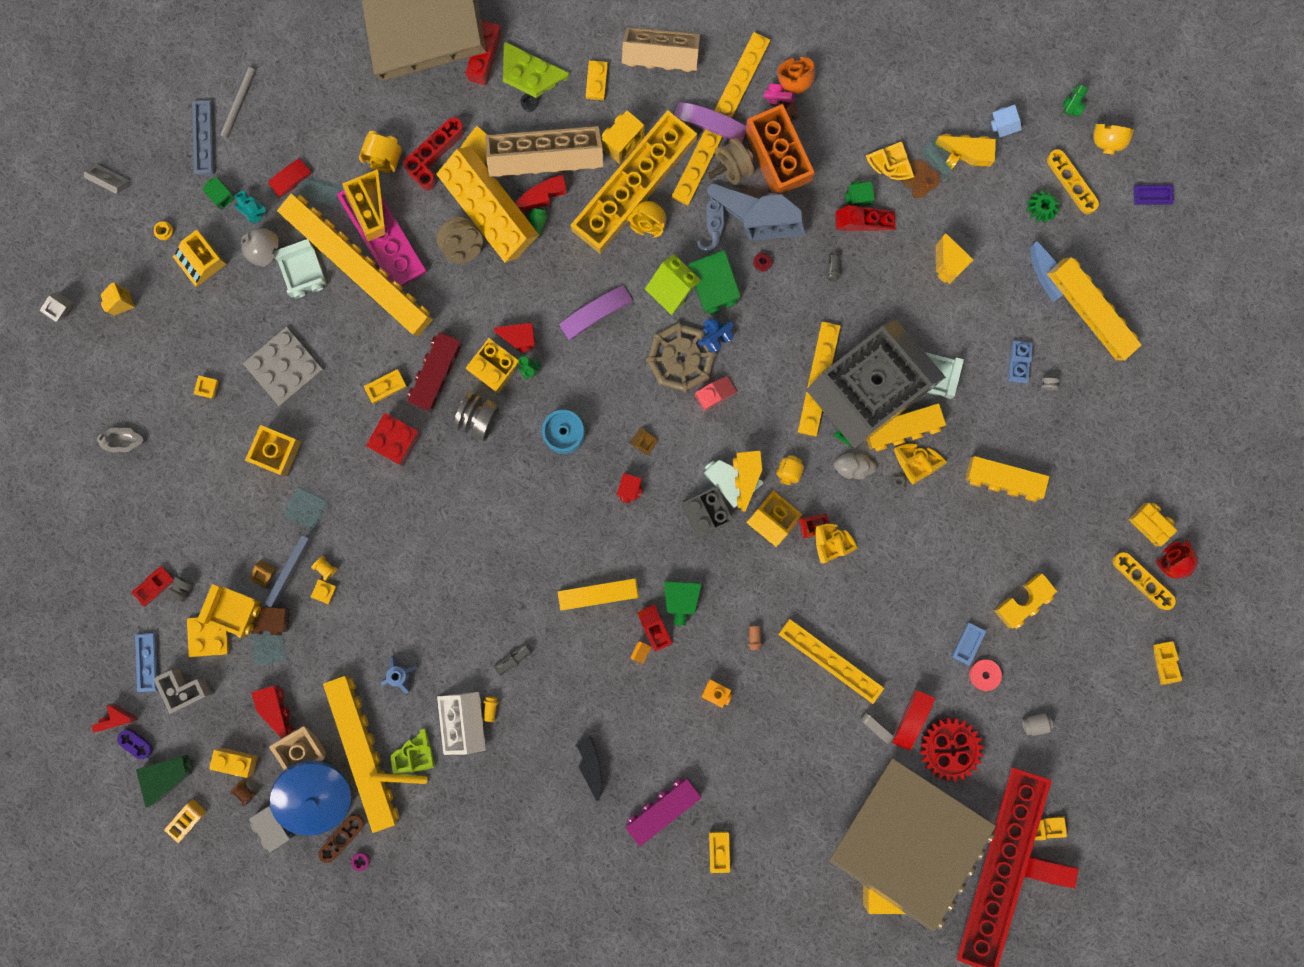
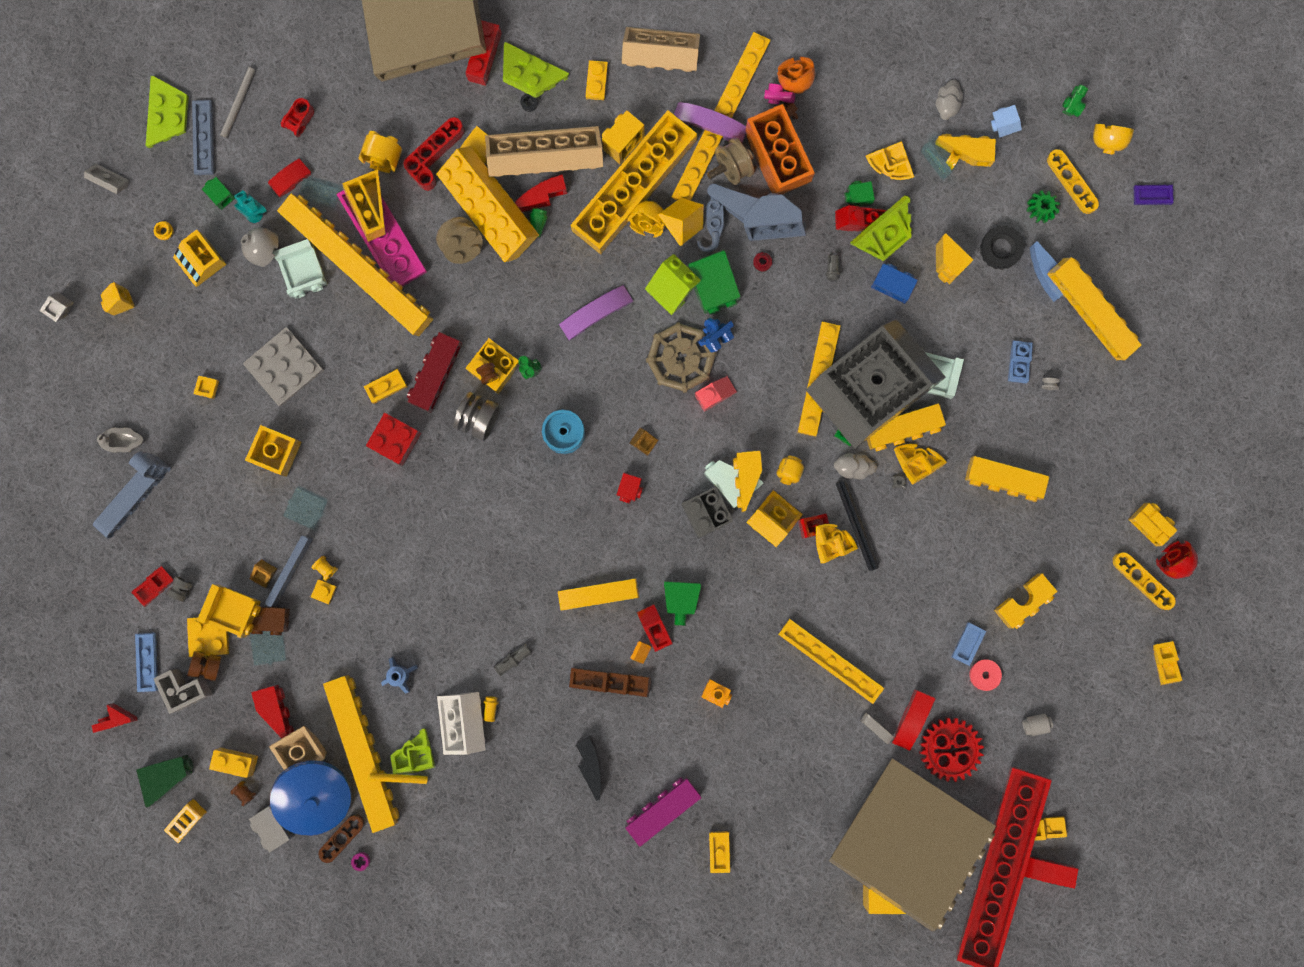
dark purple beam [117,729,153,759] -> none
red slope [494,323,536,353] -> none
nougat pin [747,626,763,650] -> none
clear orange plate [901,161,940,198] -> none
none -> sand blue beam [93,451,171,539]
none -> lime wing [145,76,189,148]
none -> reddish brown wheel [187,651,222,681]
none -> red piece [281,98,314,137]
none -> reddish brown wheel [476,362,500,384]
none -> reddish brown slope [569,668,651,697]
none -> yellow slope [658,198,704,246]
none -> black axle [836,480,879,571]
none -> lime wing [850,195,912,261]
none -> blue brick [871,263,918,304]
none -> light grey arm [936,80,963,120]
none -> black tyre [980,226,1025,270]

